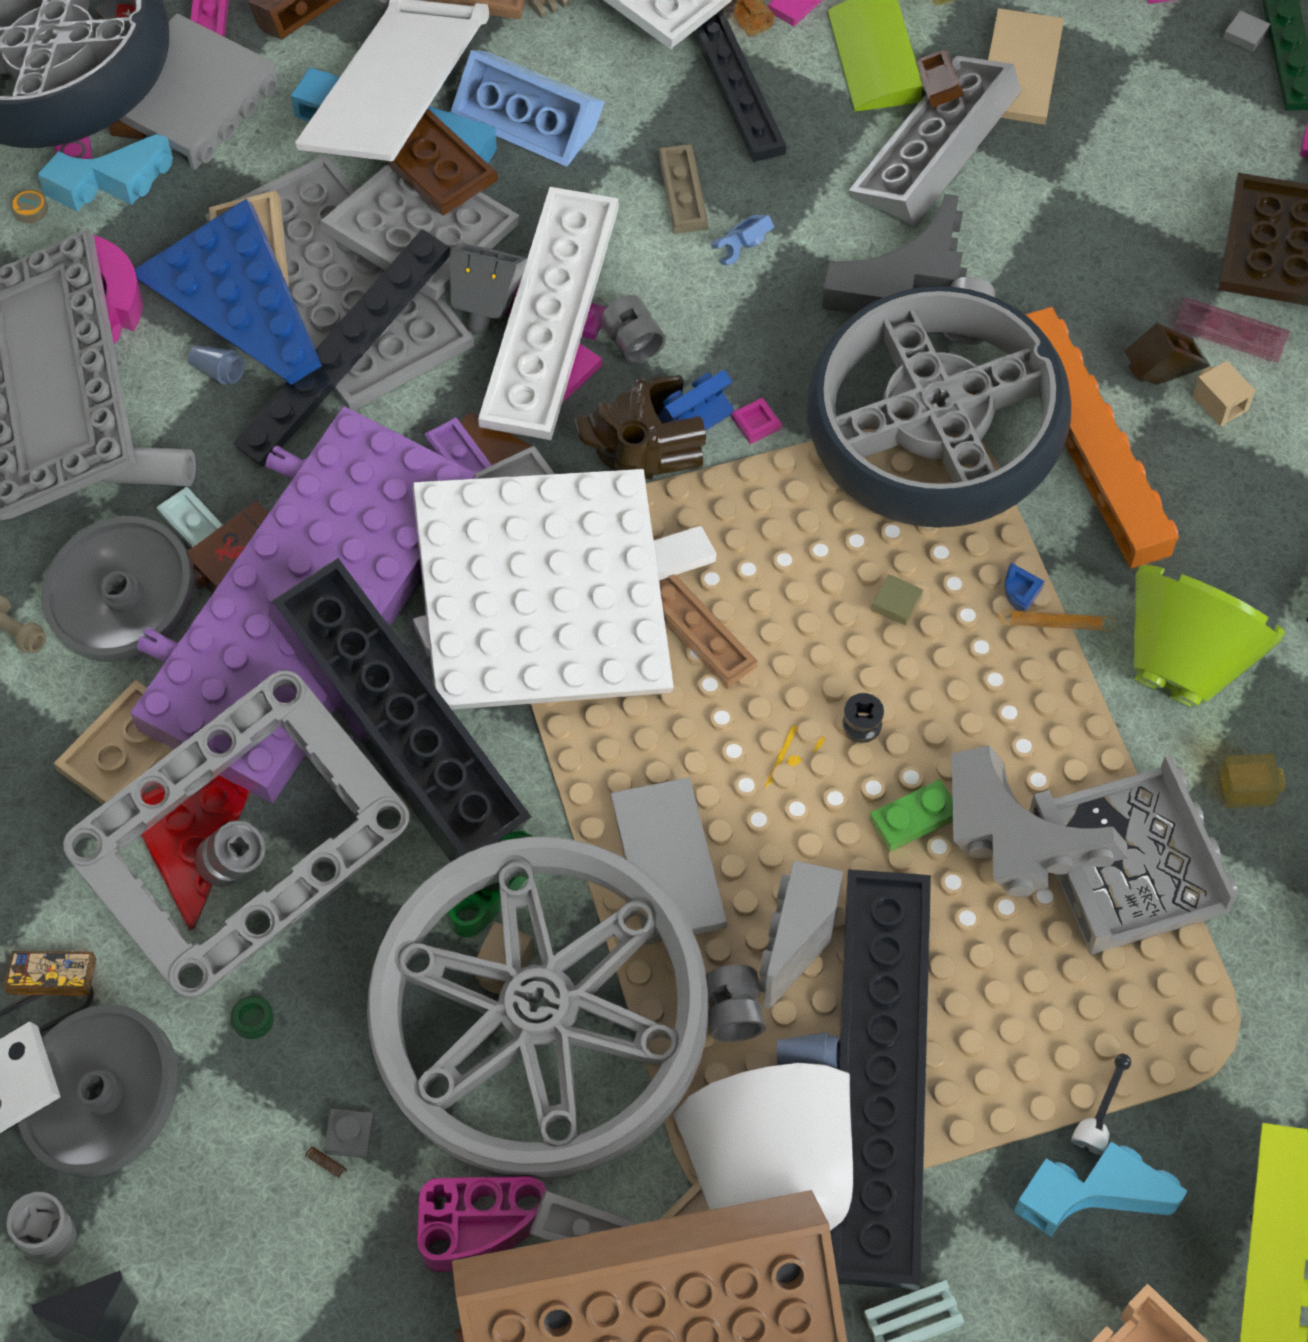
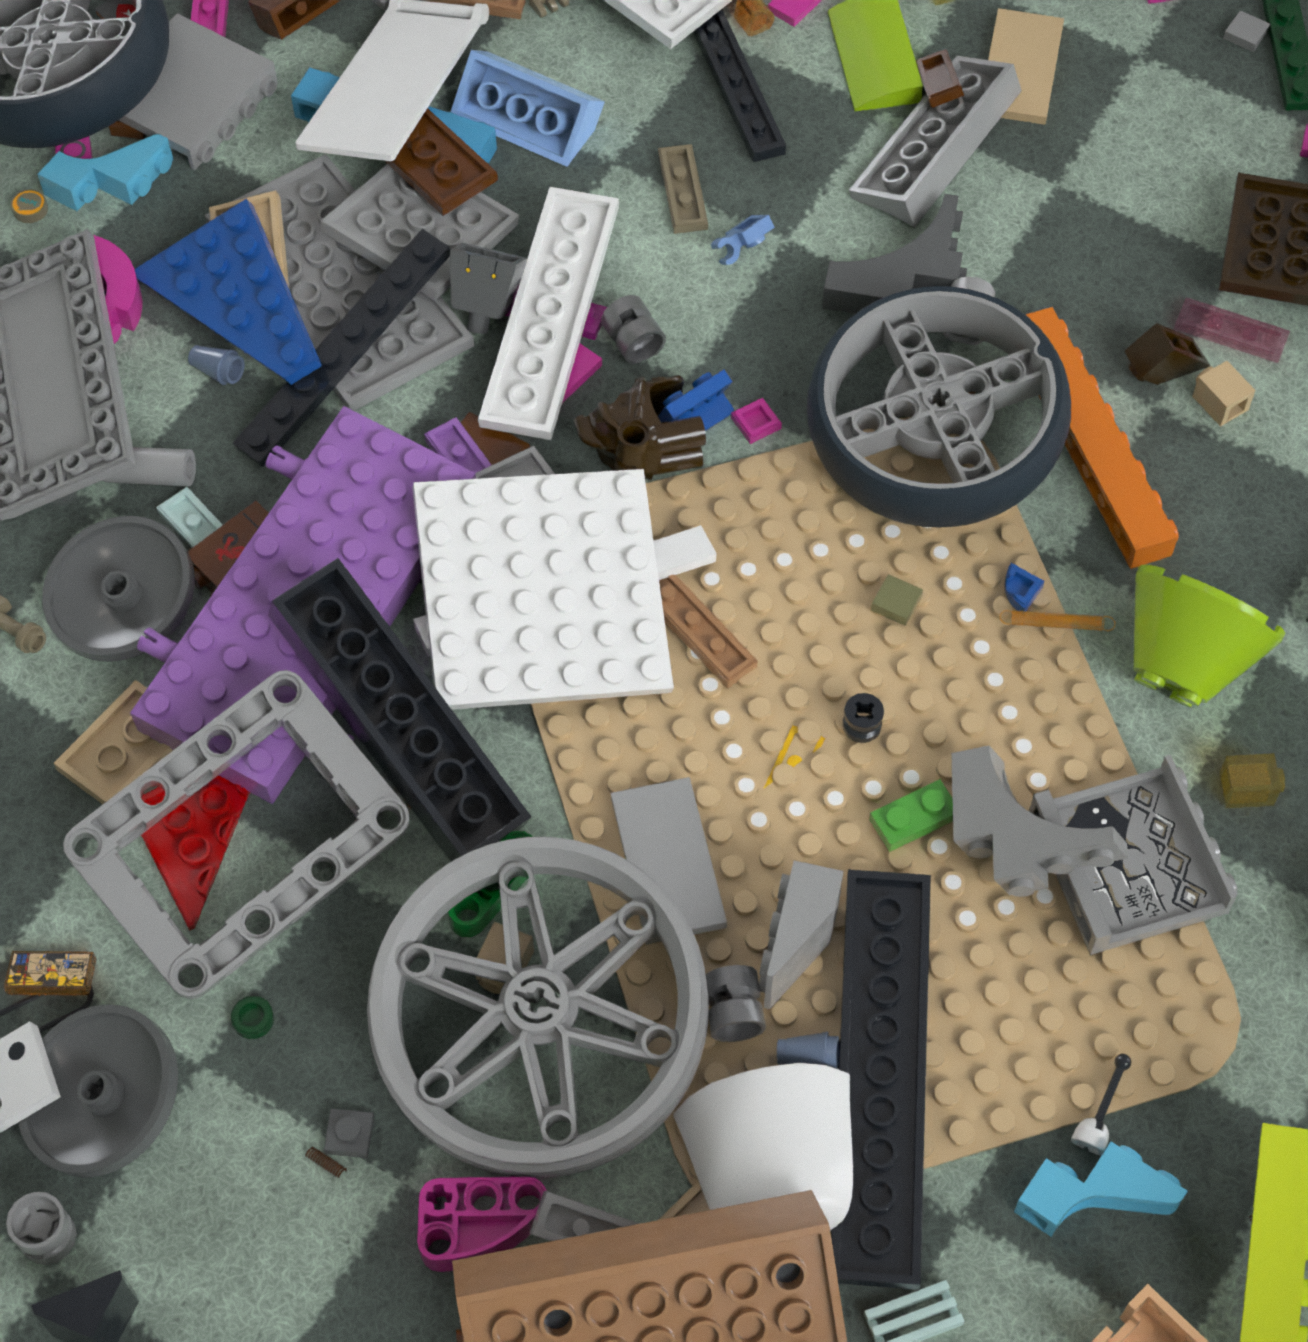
flat silver wheel [195,821,265,887] -> none

